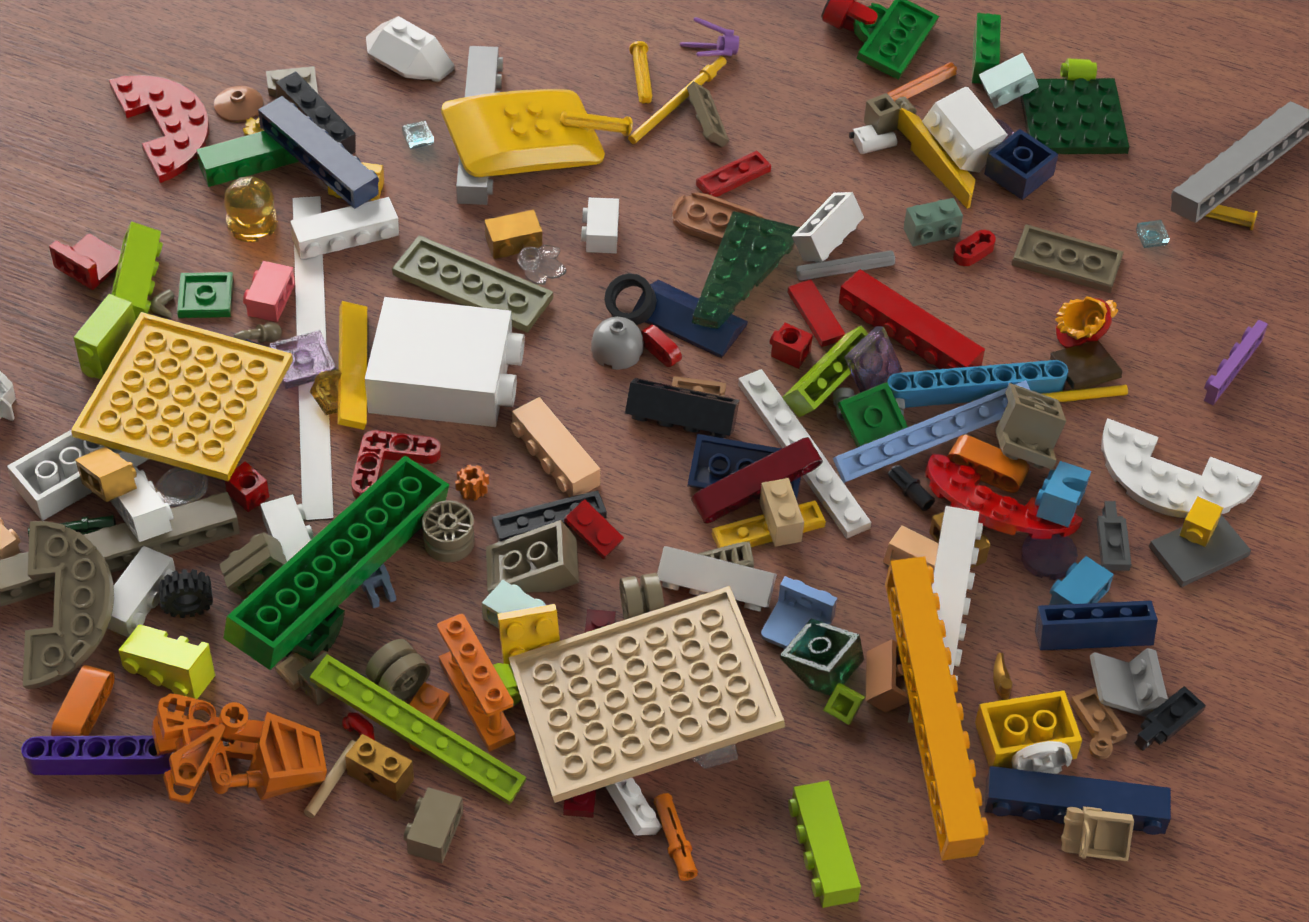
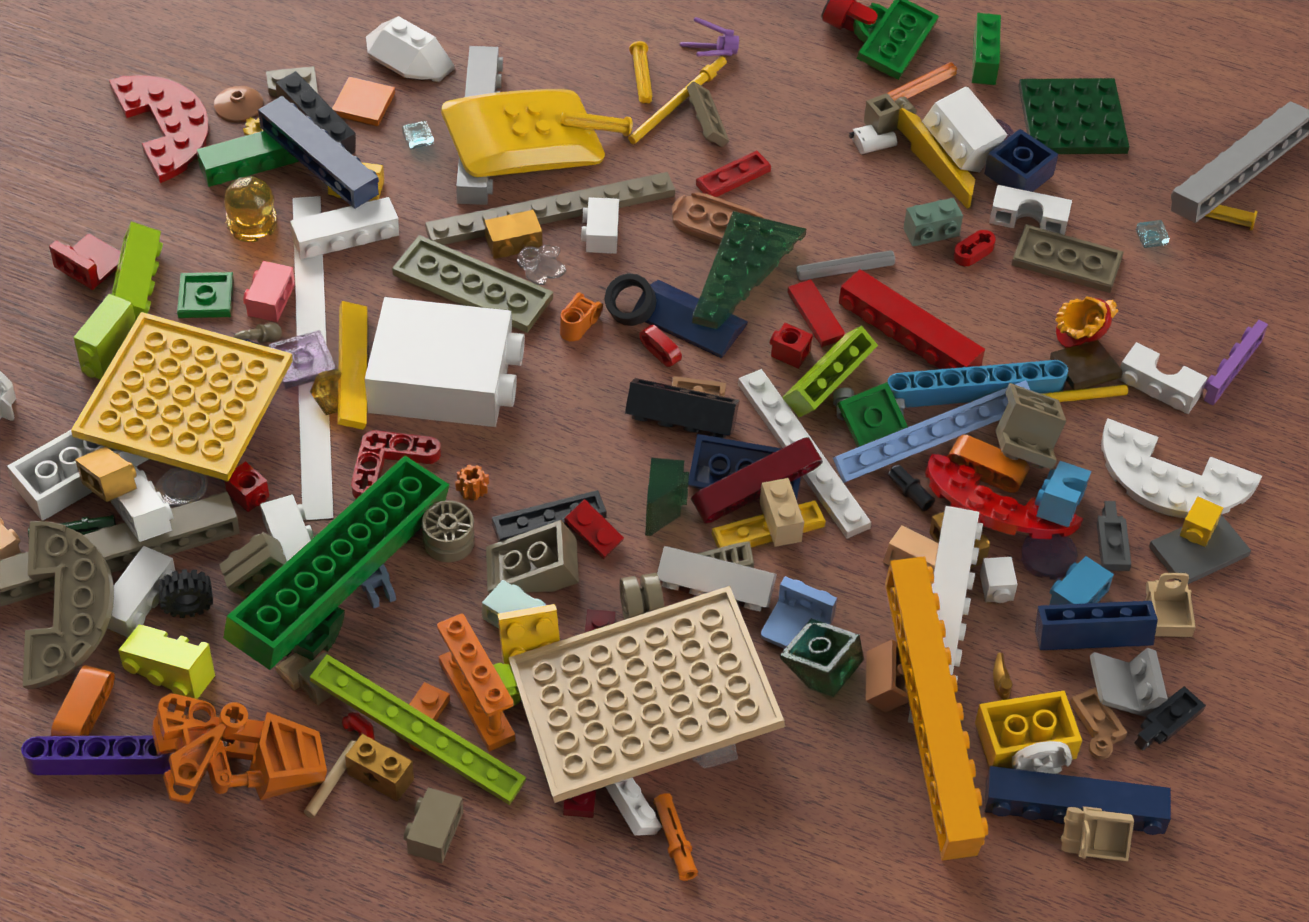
dark tan animal [150,289,175,319] -> none
dark tan wheel [365,639,431,701] -> none
light nougat brick [511,397,600,497] -> none
light grey cylinder [591,316,644,370] -> none
lime brick [788,780,861,908] -> none
white brick [792,192,864,262] -> none
lime slope [823,683,865,725] -> none
plate [845,326,903,393] -> none
light aqua brick [979,53,1039,108] -> none
lime brick [1060,58,1097,81] -> none
none -> tile [332,77,395,126]
none -> dark tan plate [425,172,675,245]
none -> orange piece [560,292,603,342]
none -> clear green slope [645,458,689,536]
none -> white brick [980,557,1018,603]
none -> white arch [989,185,1072,235]
none -> white arch [1118,342,1208,414]
none -> tan piece [1145,573,1196,637]

